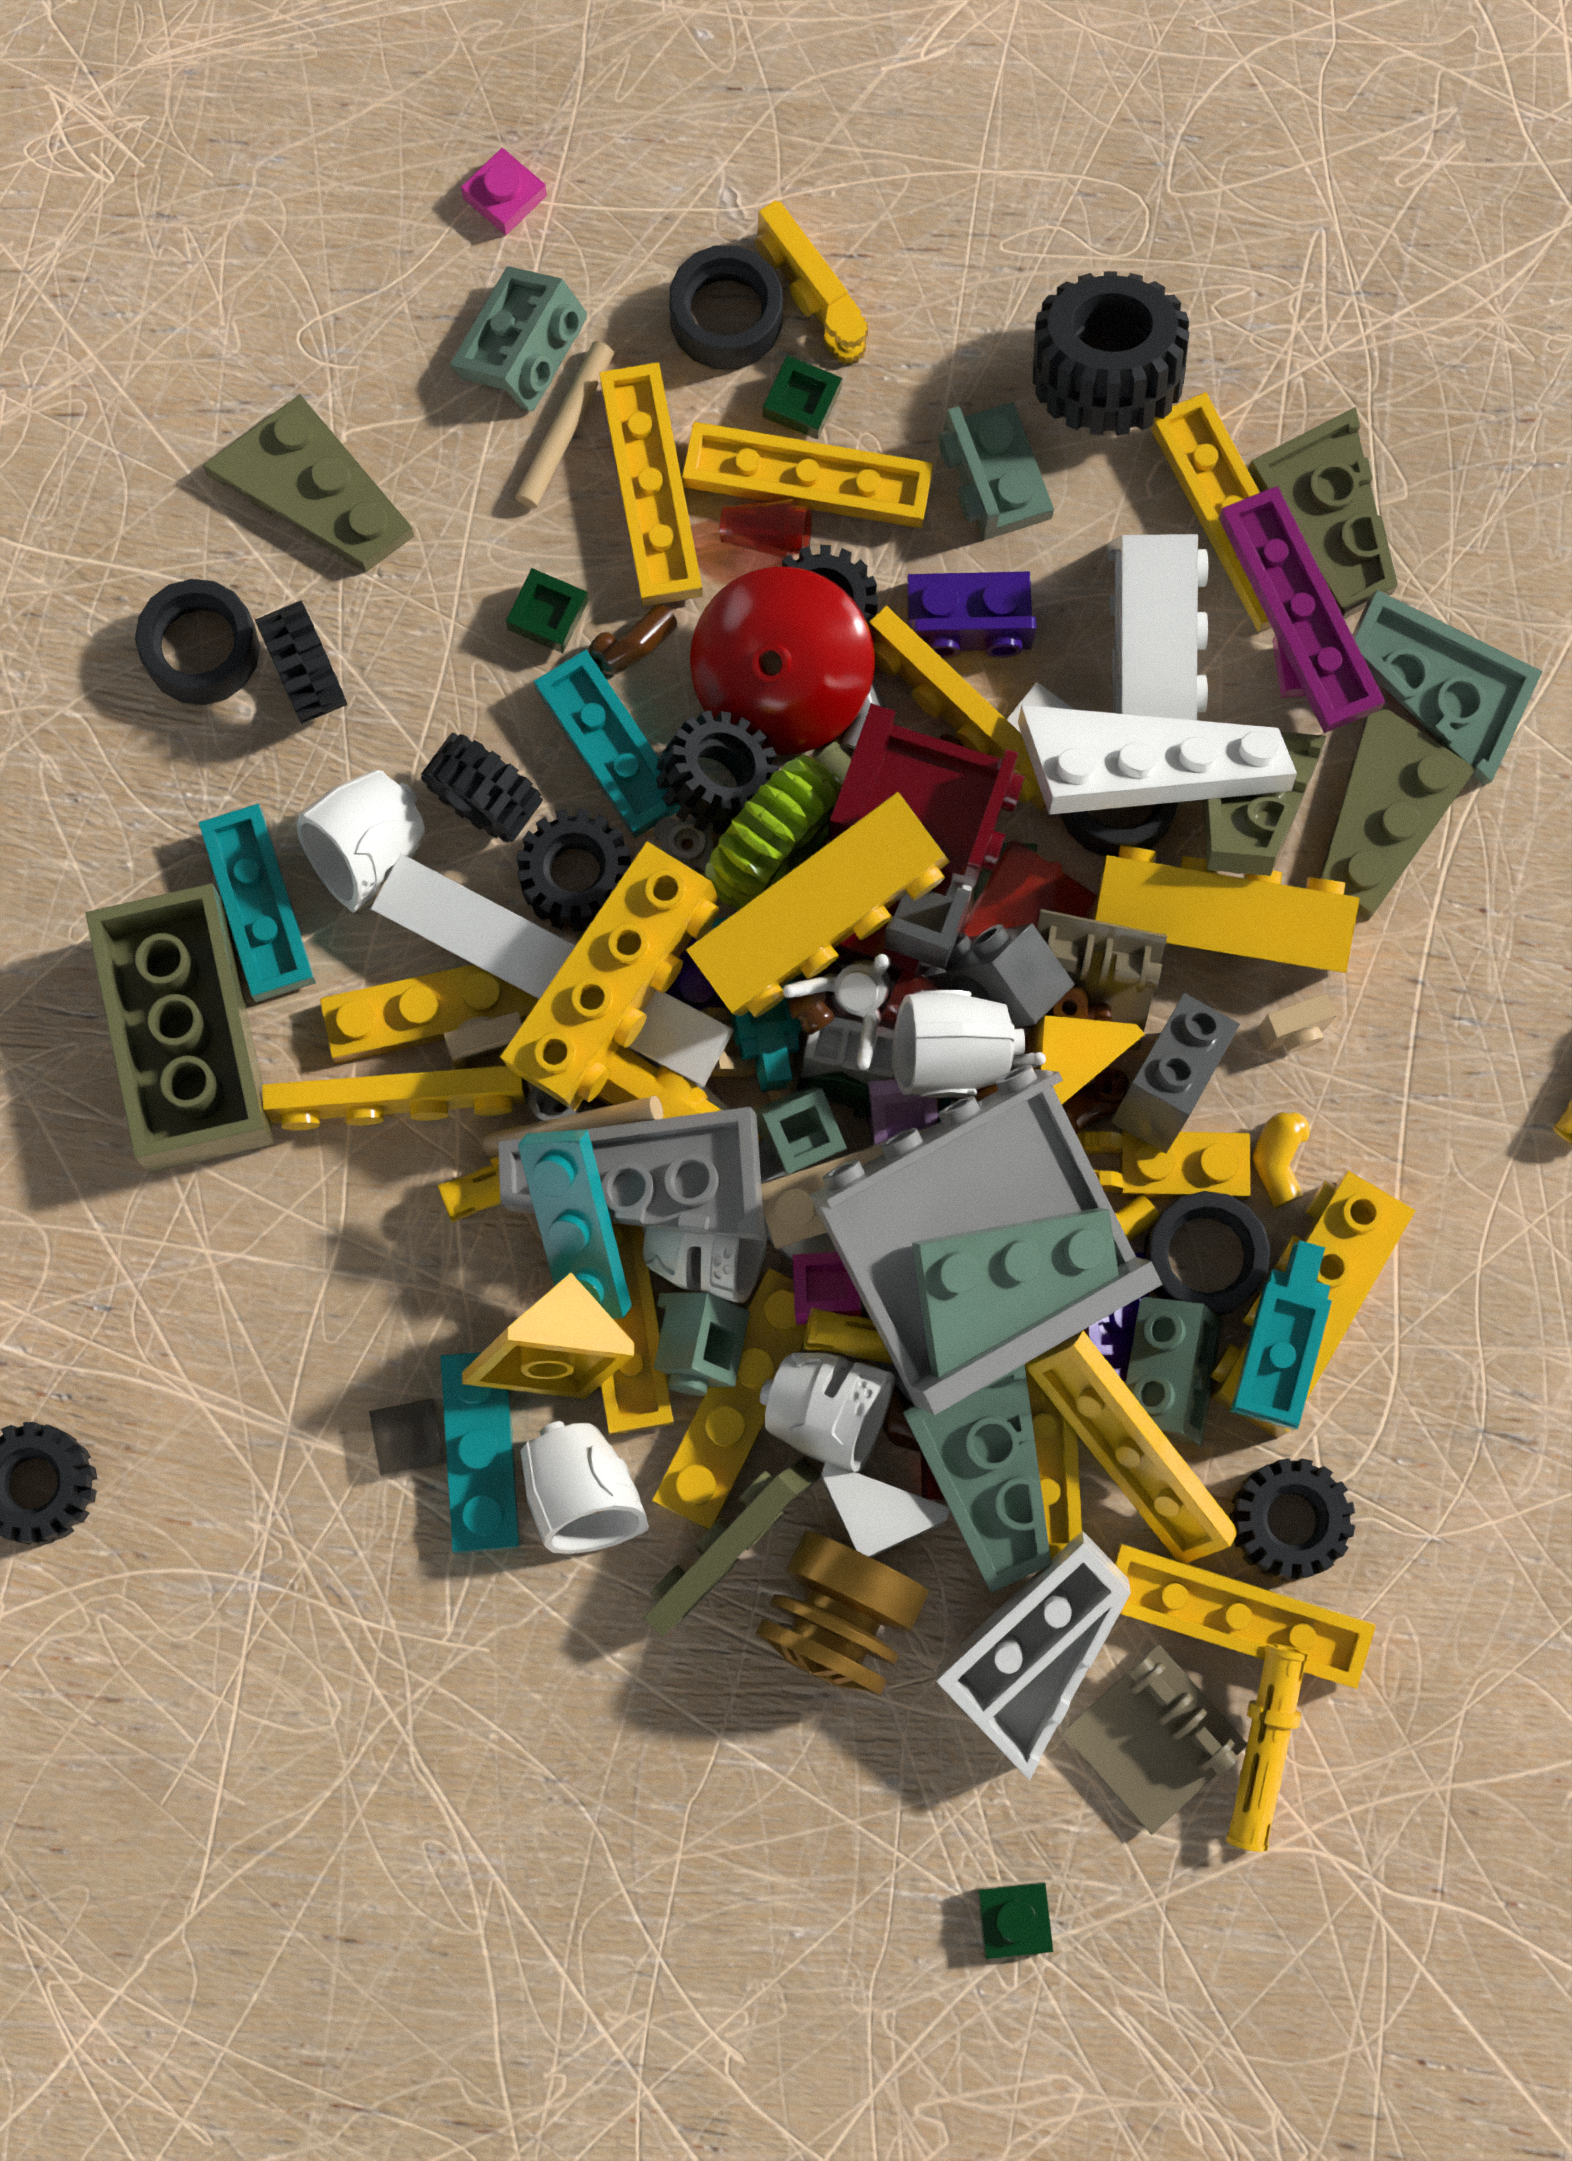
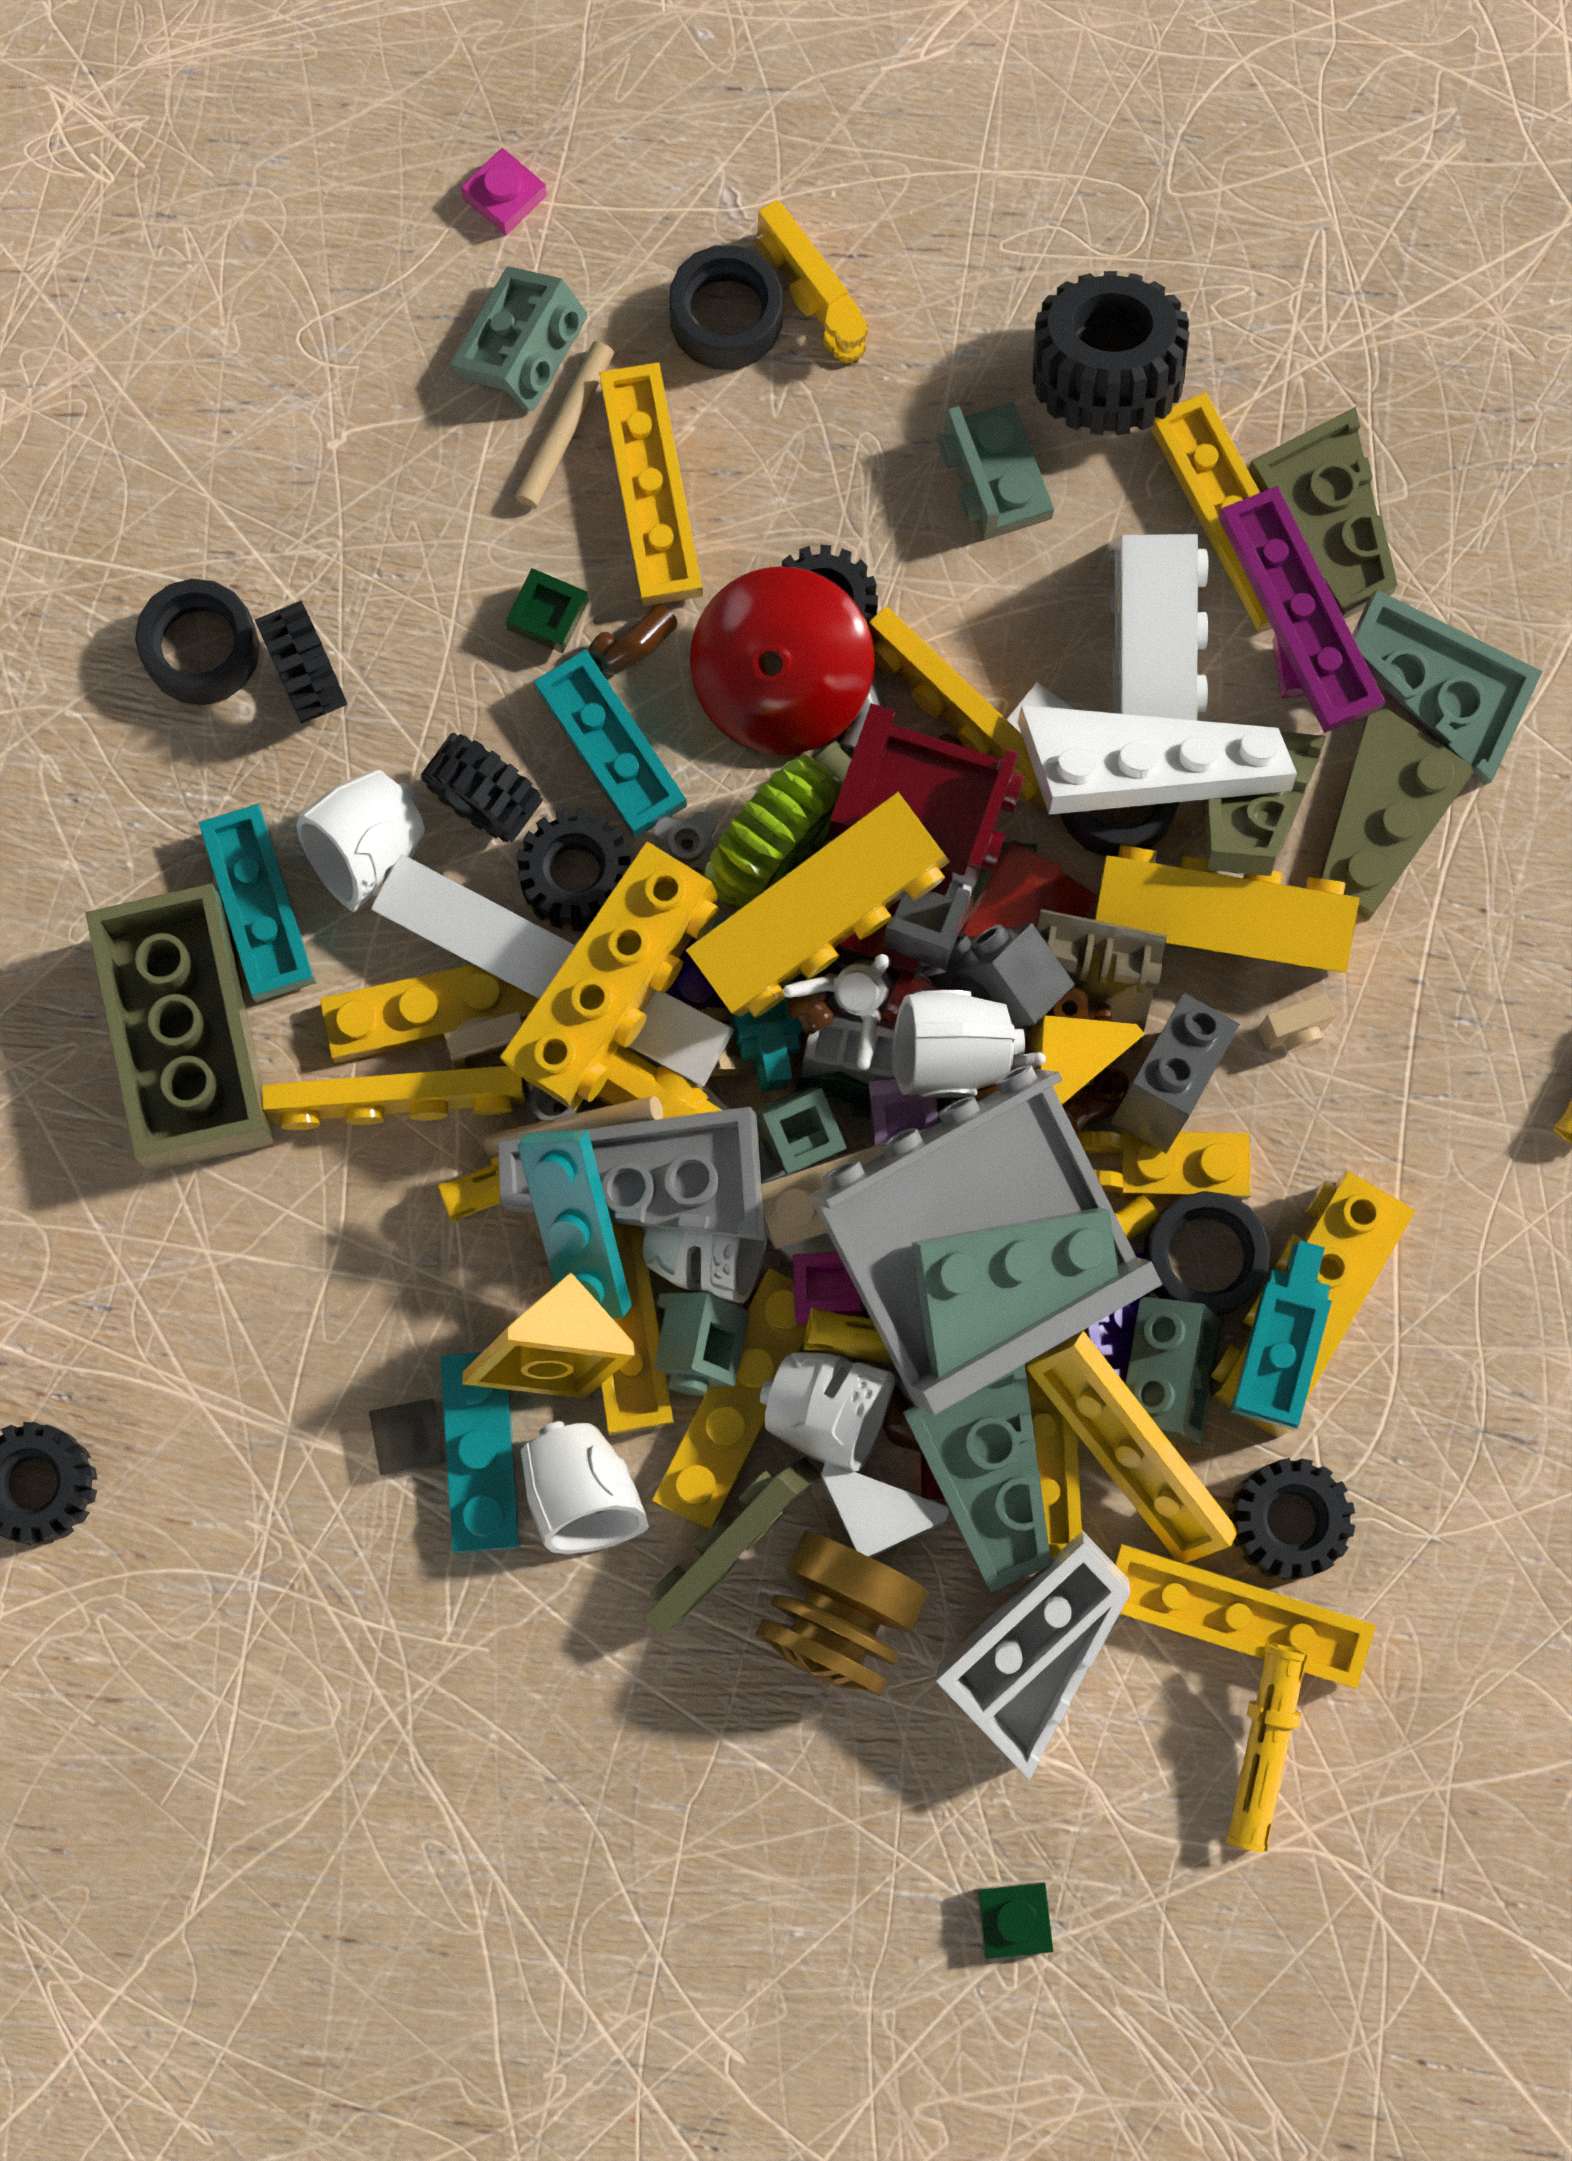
olive wing [203,394,414,572] -> none
black tyre [656,711,779,834] -> none
yellow plate [682,421,934,529] -> none
clear red cone [719,499,812,559] -> none
dark green plate [762,355,843,440] -> none
dark purple bracket [906,571,1036,659] -> none
dark tan hinge [1061,1644,1247,1835] -> none
yellow arm [1252,1112,1310,1209] -> none

